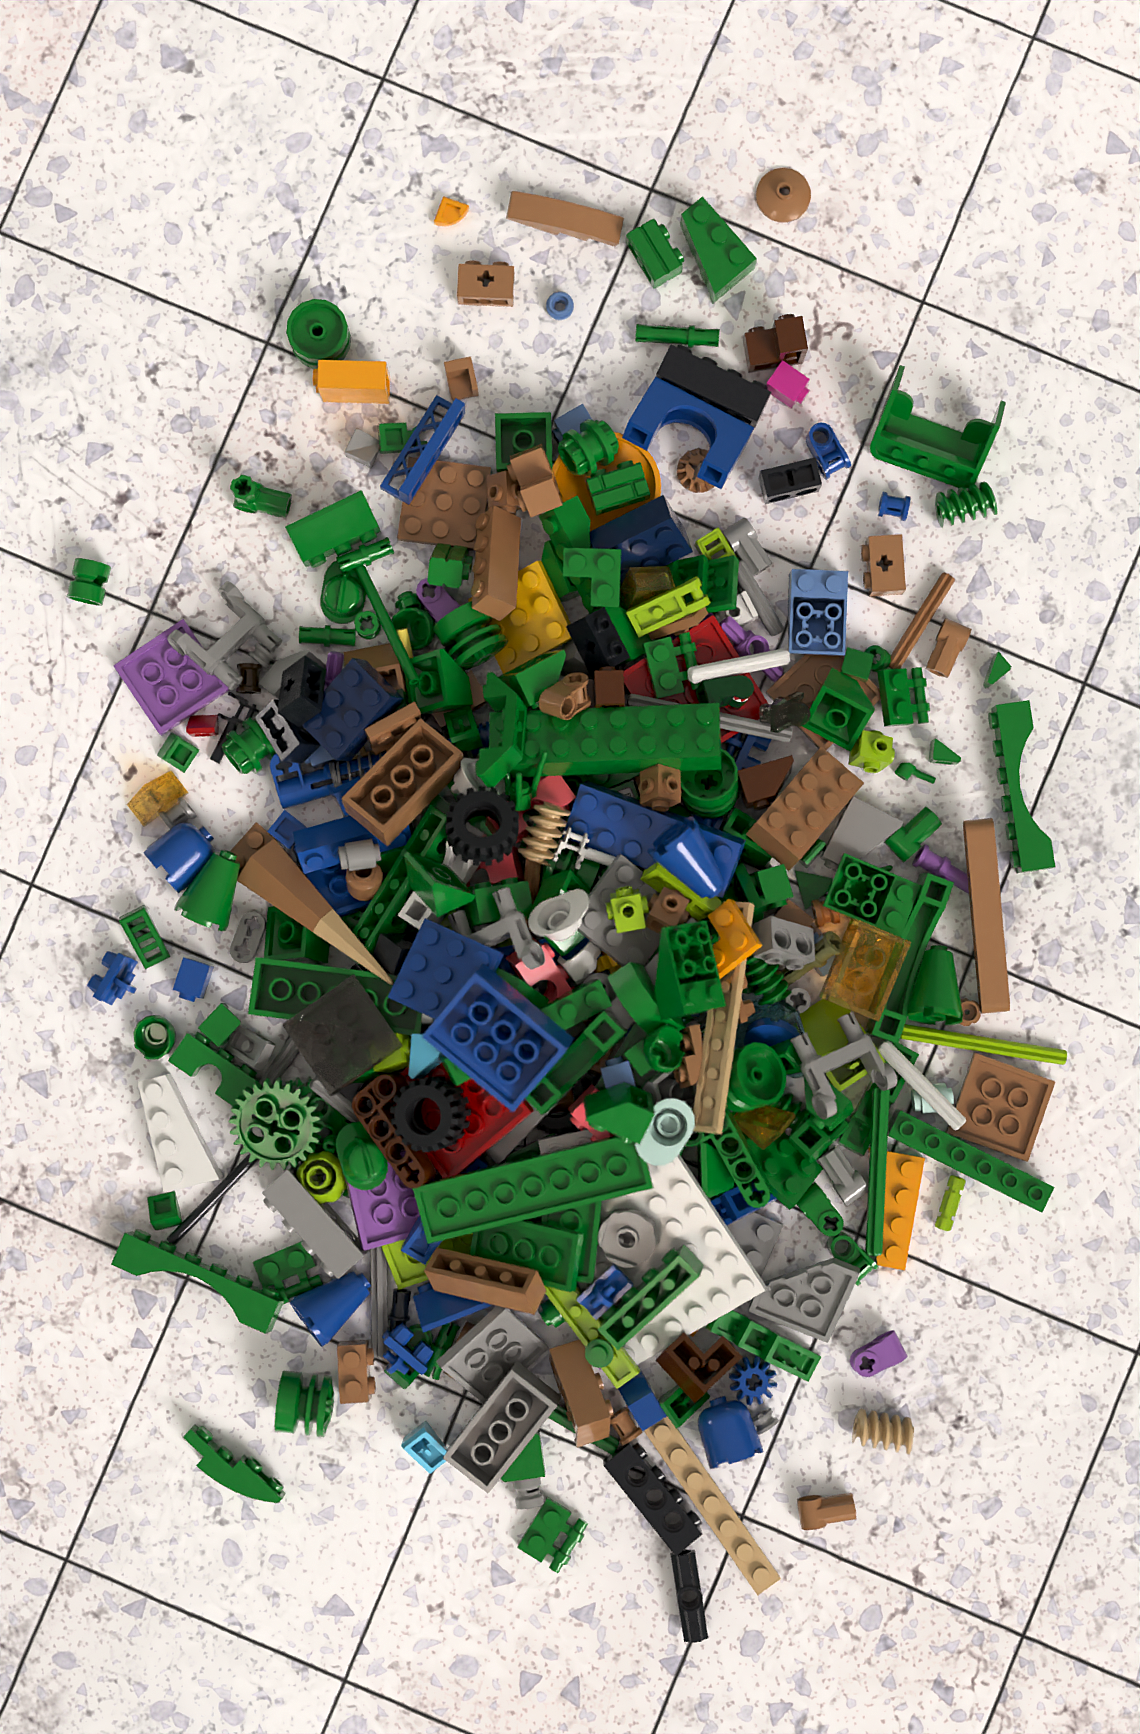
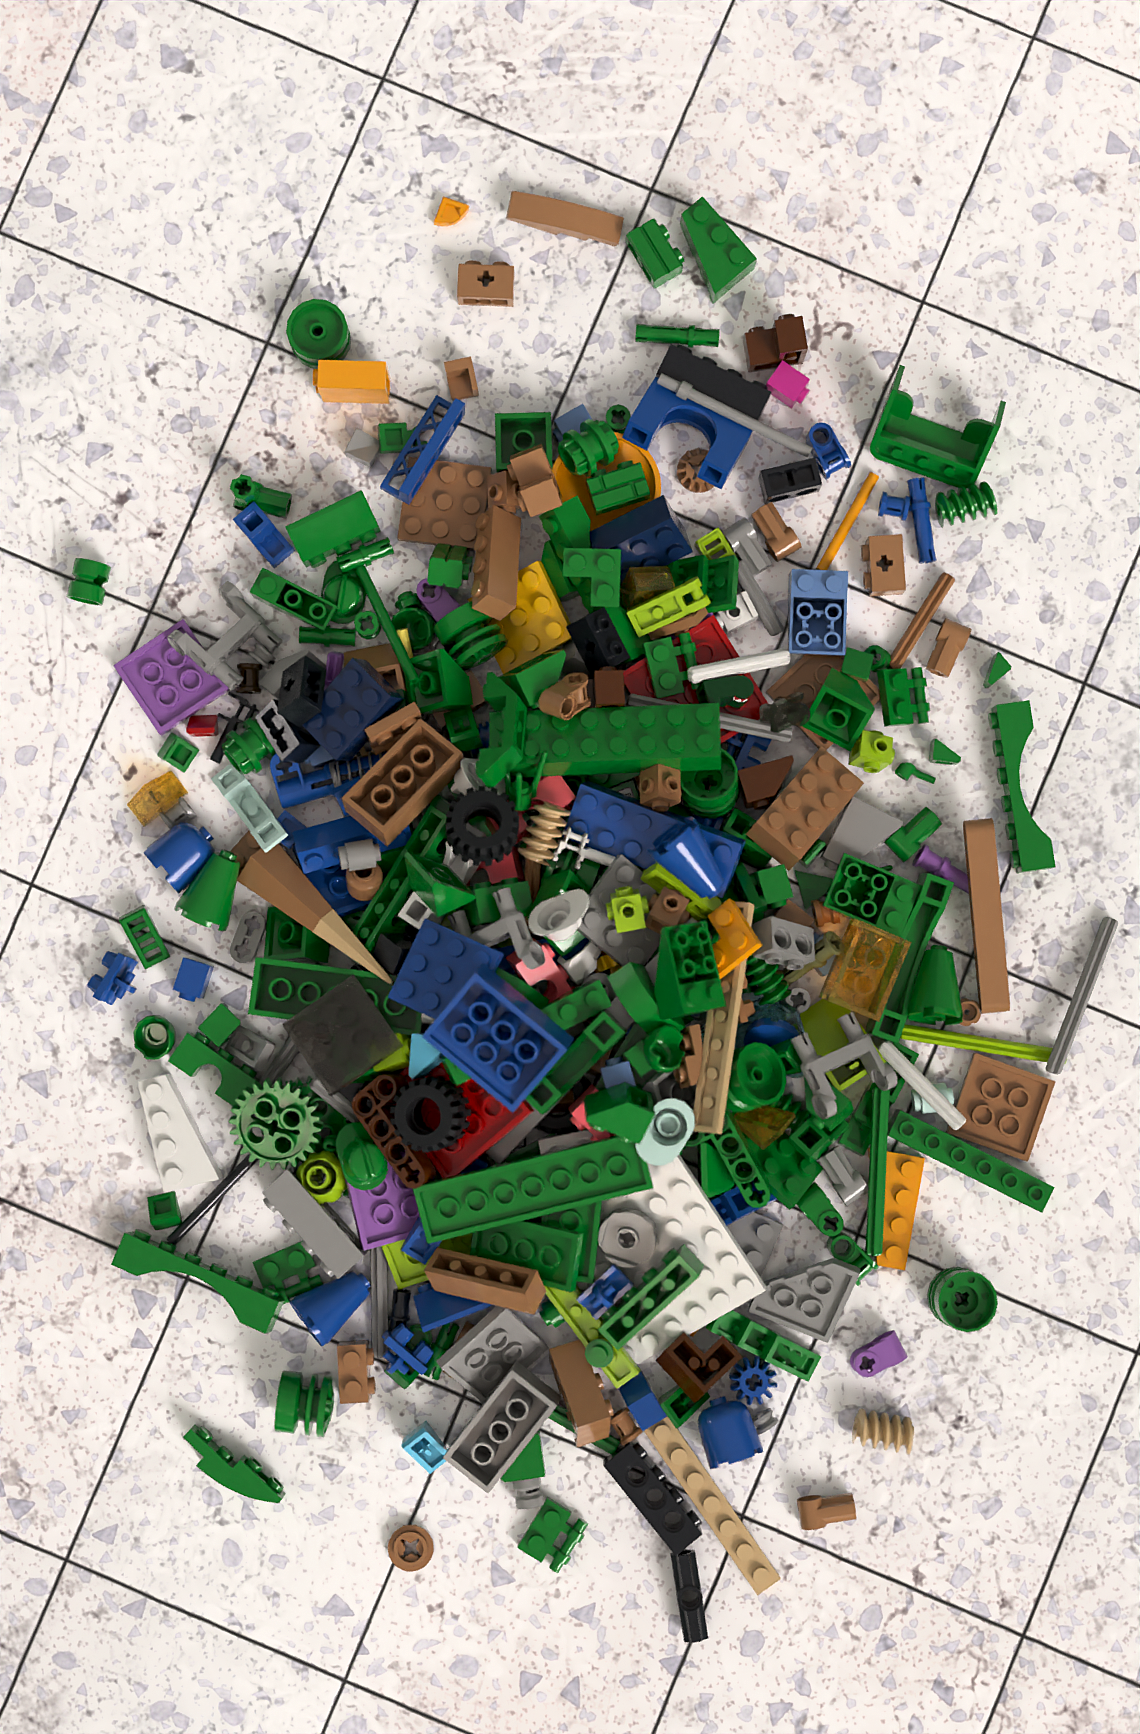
medium blue plate [546,292,574,320] -> none
medium lavender axle [720,616,784,682] -> none
medium nougat dish [756,168,811,223] -> none
lime axle [935,1175,966,1231] -> none
none -> light aqua slope [211,763,288,853]
none -> blue slope [232,501,295,569]
none -> green slope [250,567,338,631]
none -> medium nougat gear [388,1524,434,1572]
none -> green bush [606,404,631,434]
none -> light grey bar [657,373,813,458]
none -> medium nougat piece [751,502,802,562]
none -> light orange bar [816,472,879,570]
none -> blue pin [907,477,937,564]
none -> green wheel [927,1267,998,1332]
none -> light grey axle [1045,917,1118,1075]

